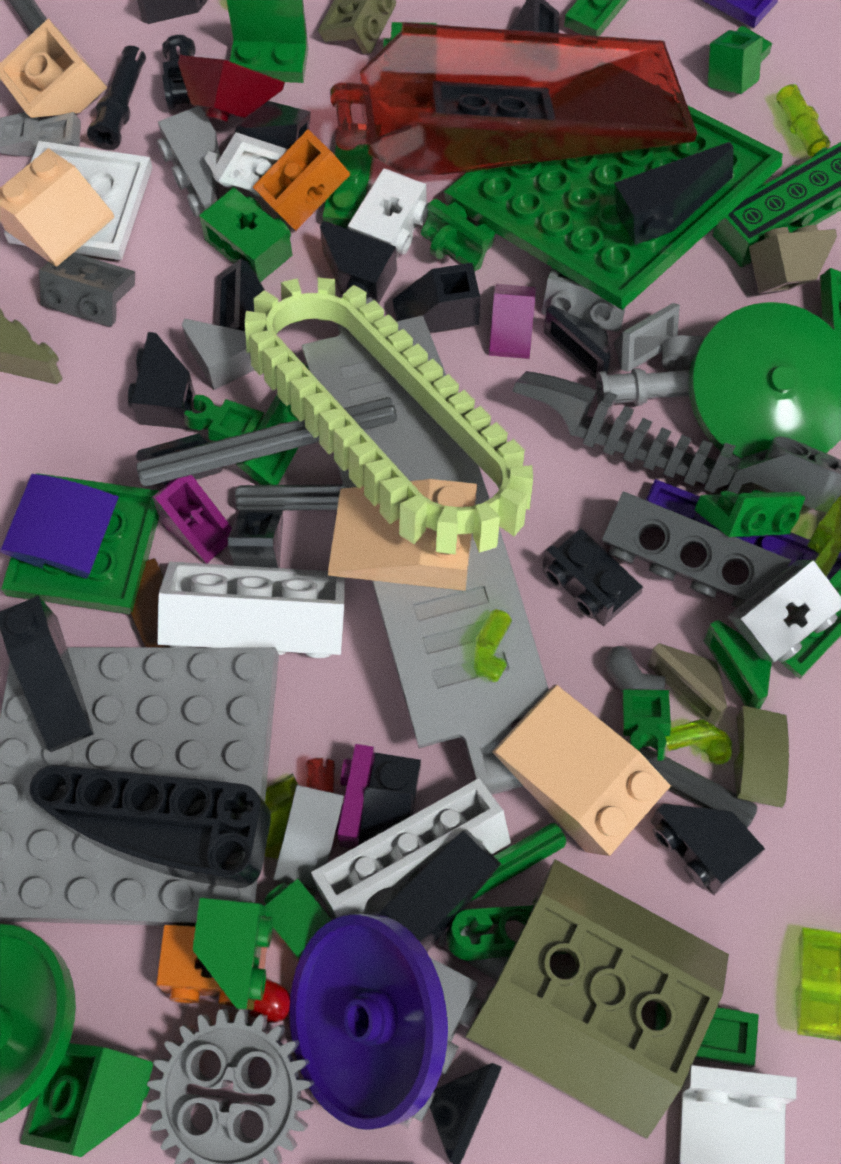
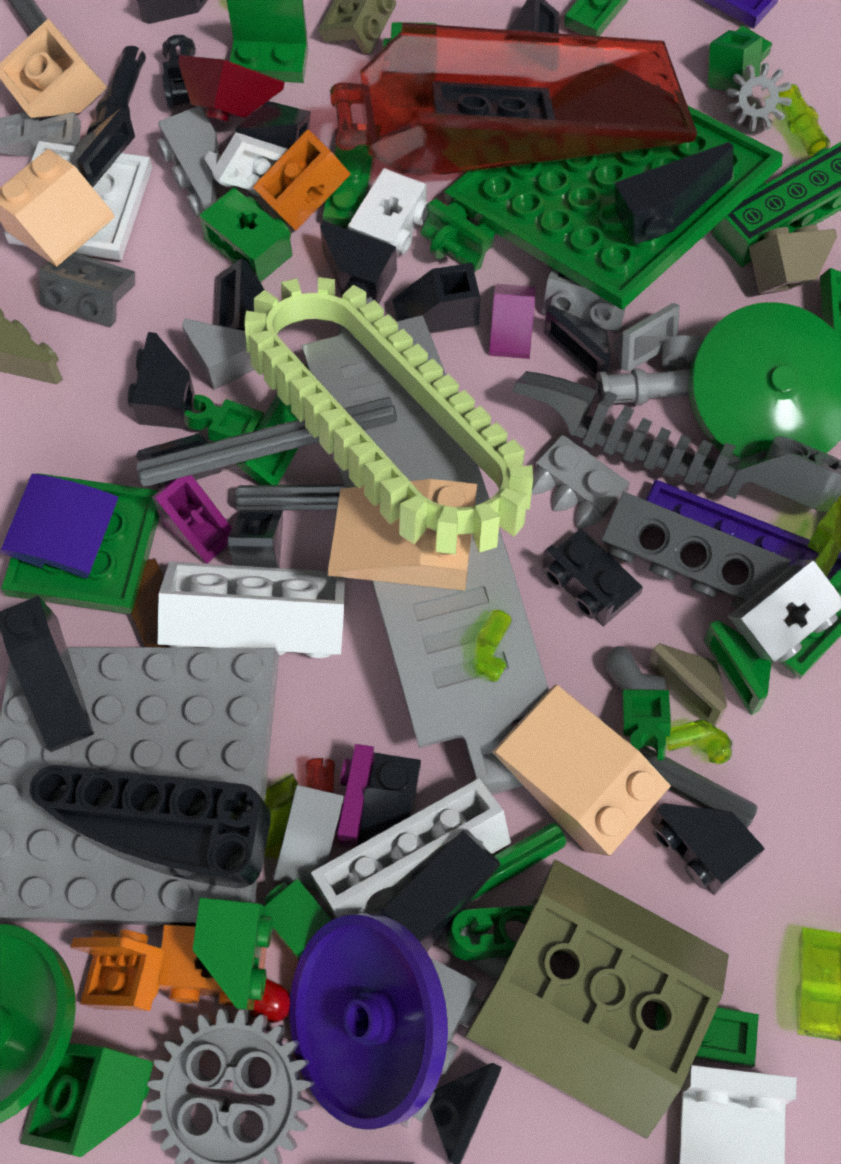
green bracket [695,490,805,537] -> none
olive slope [733,706,789,808] -> none
none -> orange bracket [70,930,166,1011]
none -> black slope [76,107,135,188]
none -> light grey plate [532,435,630,529]
none -> light grey gear [726,63,792,131]

